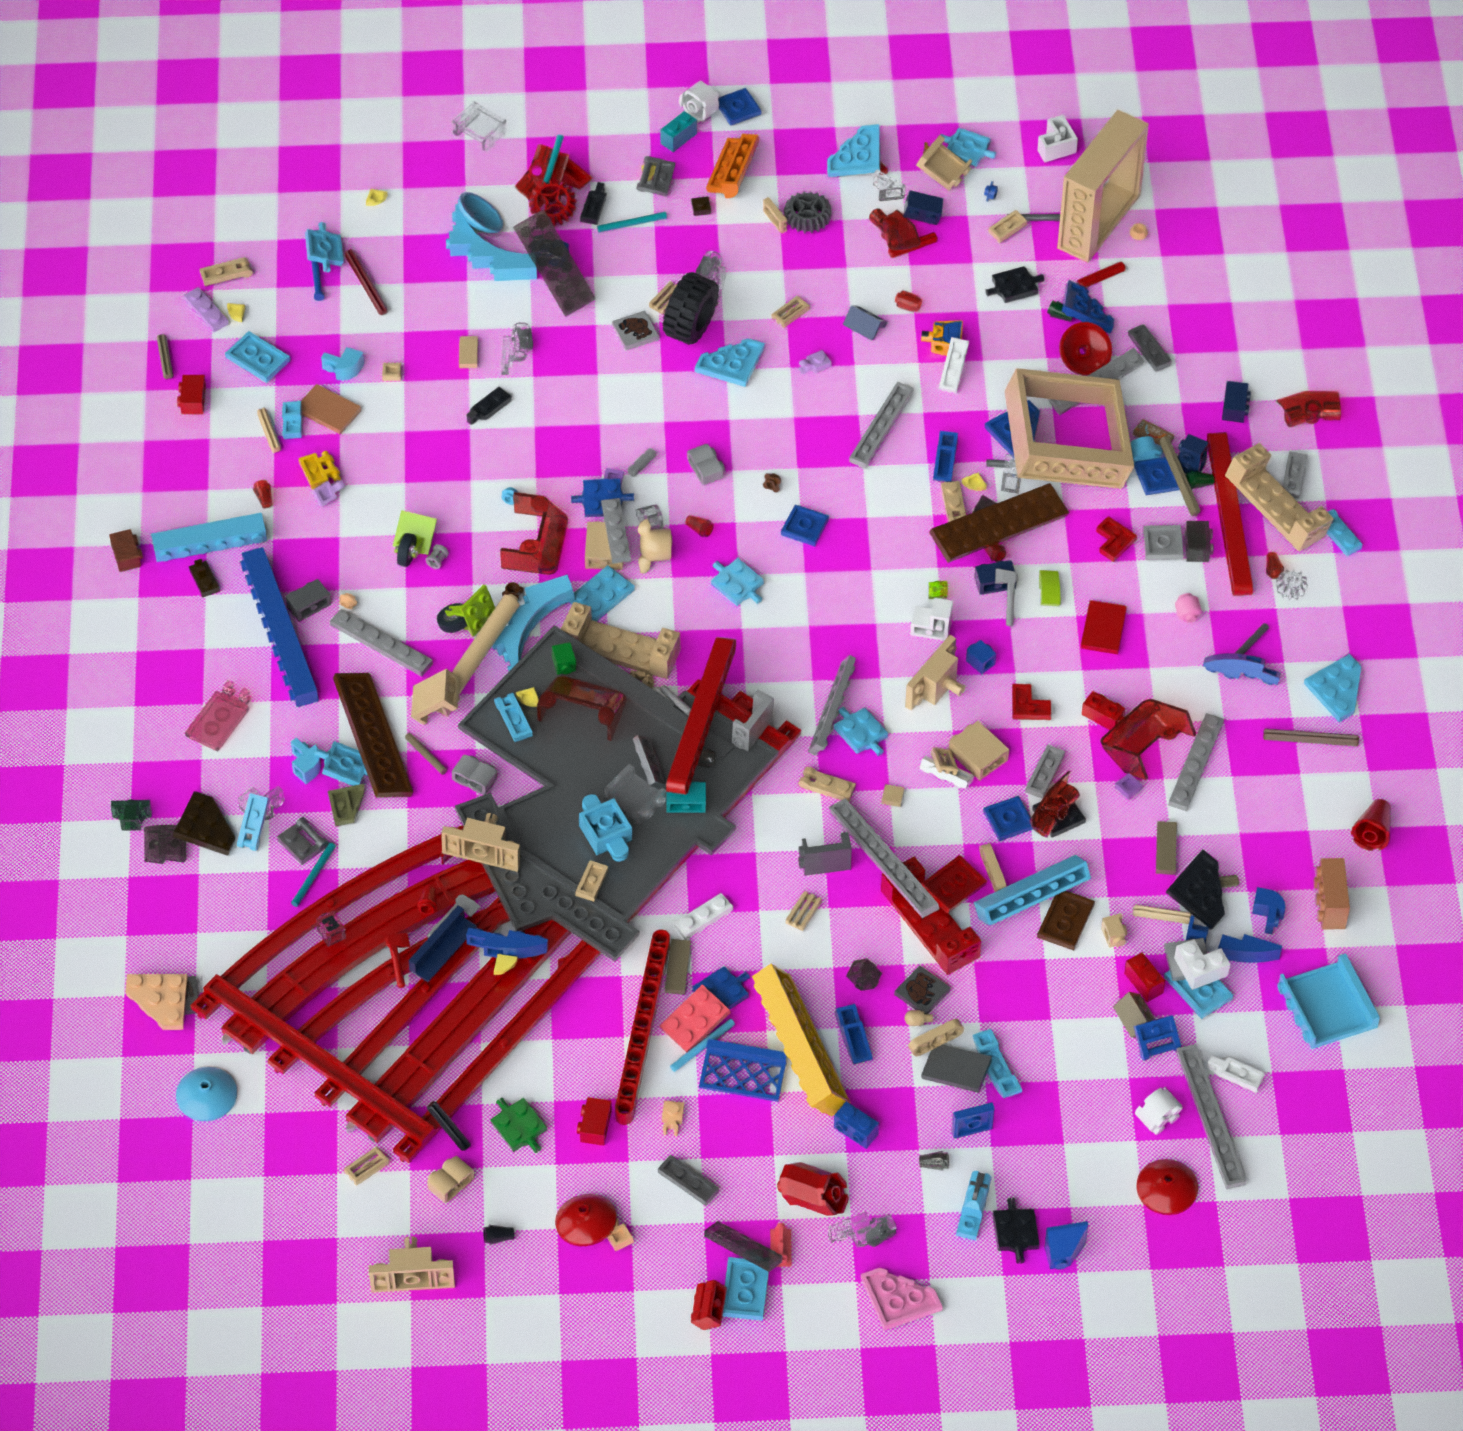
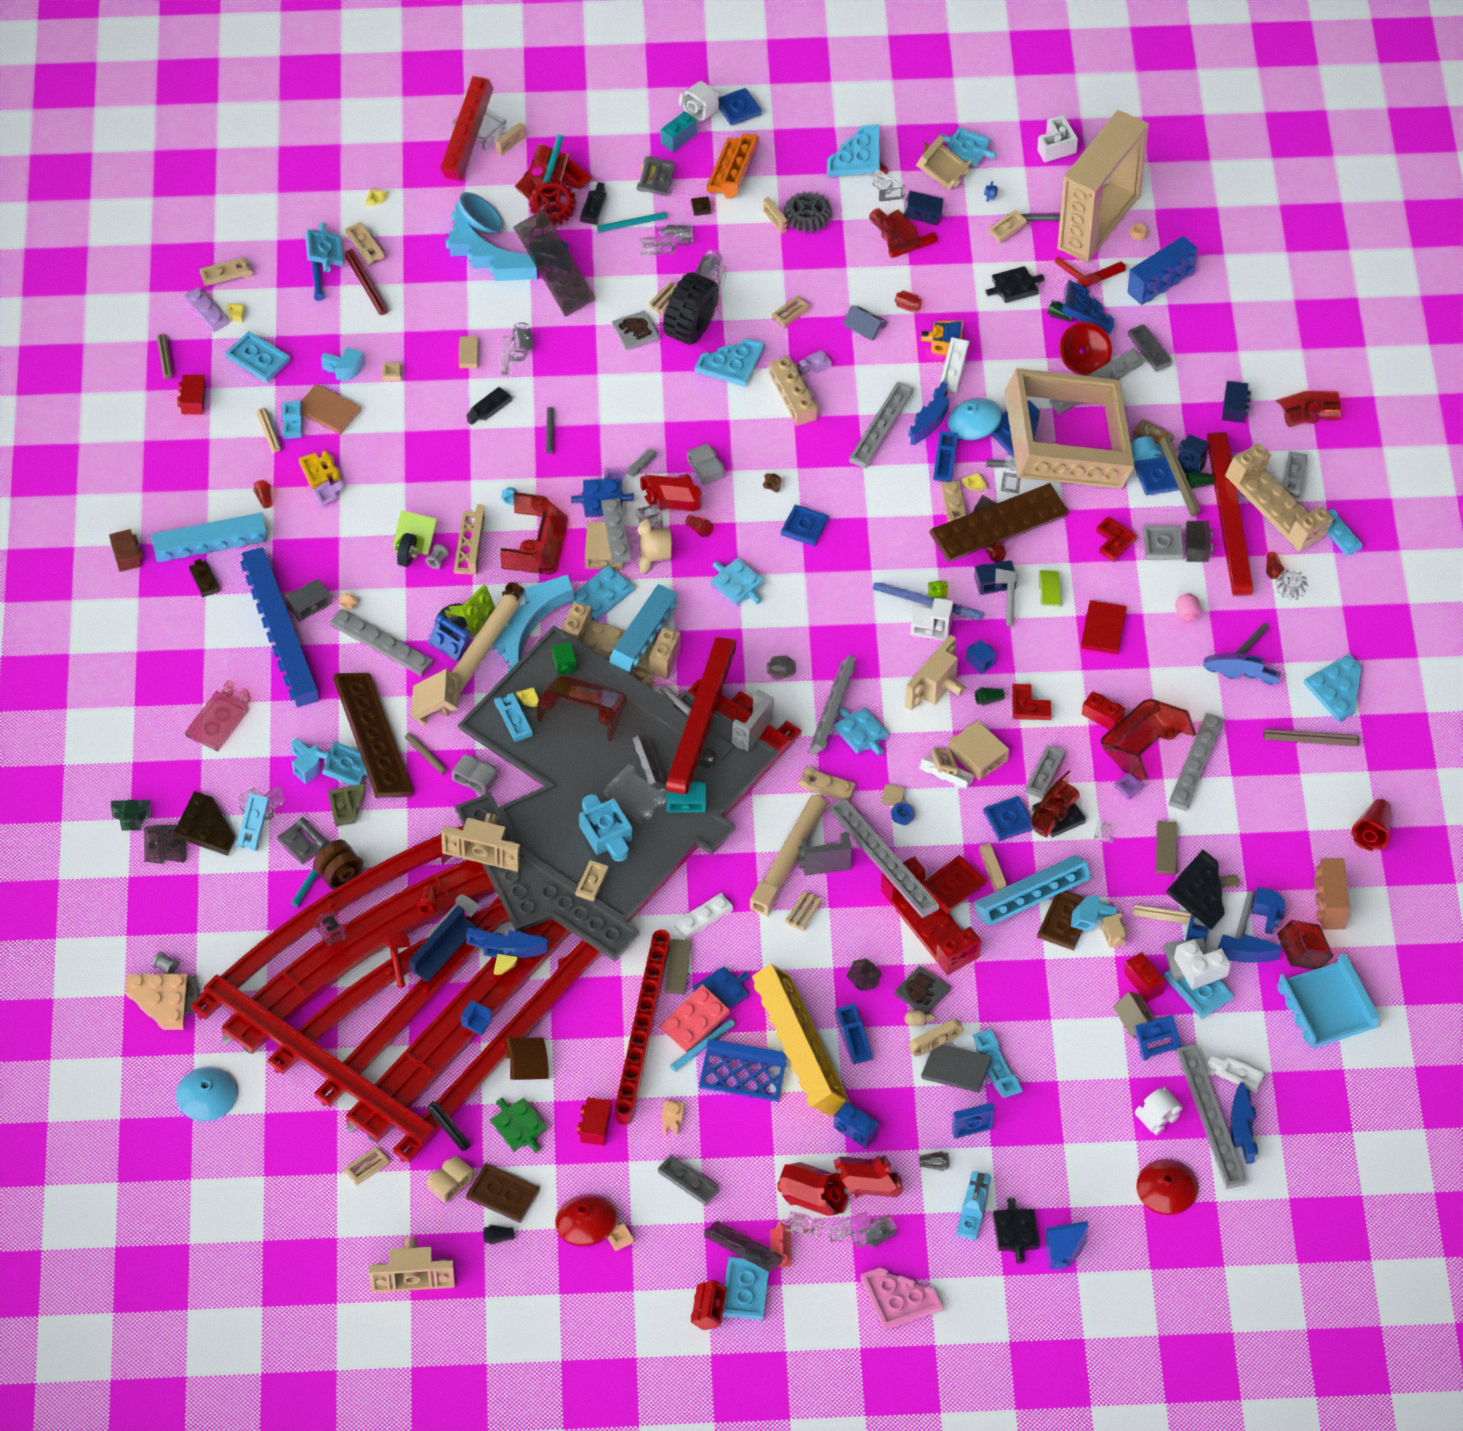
none -> light grey bush [152,951,179,974]
none -> reddish brown wheel [313,839,364,890]
none -> tan plate [345,222,385,266]
none -> plate [428,613,471,661]
none -> red brick [440,76,494,181]
none -> tan fence [454,504,485,575]
none -> blue panel [461,1000,492,1035]
none -> reddish brown tile [466,1163,540,1223]
none -> tan plate [495,122,526,156]
none -> reddish brown slope [506,1037,549,1080]
none -> dark grey bar [546,407,554,454]
none -> medium azure brick [609,584,678,672]
none -> clear plate [640,225,693,255]
none -> red brick [640,473,702,511]
none -> tan brick [750,794,827,916]
none -> clear smoke head [767,655,796,680]
none -> tan brick [769,356,819,426]
none -> clear plate [787,1211,824,1236]
none -> red brick [833,1155,904,1199]
none -> clear blue tile [872,582,984,620]
none -> blue plate [891,802,915,825]
none -> blue slope [908,381,949,445]
none -> medium azure dish [948,398,1002,440]
none -> dark green cone [975,687,1004,706]
none -> red piece [1055,257,1102,286]
none -> medium azure brick [1071,895,1117,932]
none -> clear plate [1094,819,1117,843]
none -> blue brick [1127,236,1198,306]
none -> blue slope [1230,1082,1258,1164]
none -> light grey bar [1235,891,1255,940]
none -> clear red brick [1277,920,1334,970]

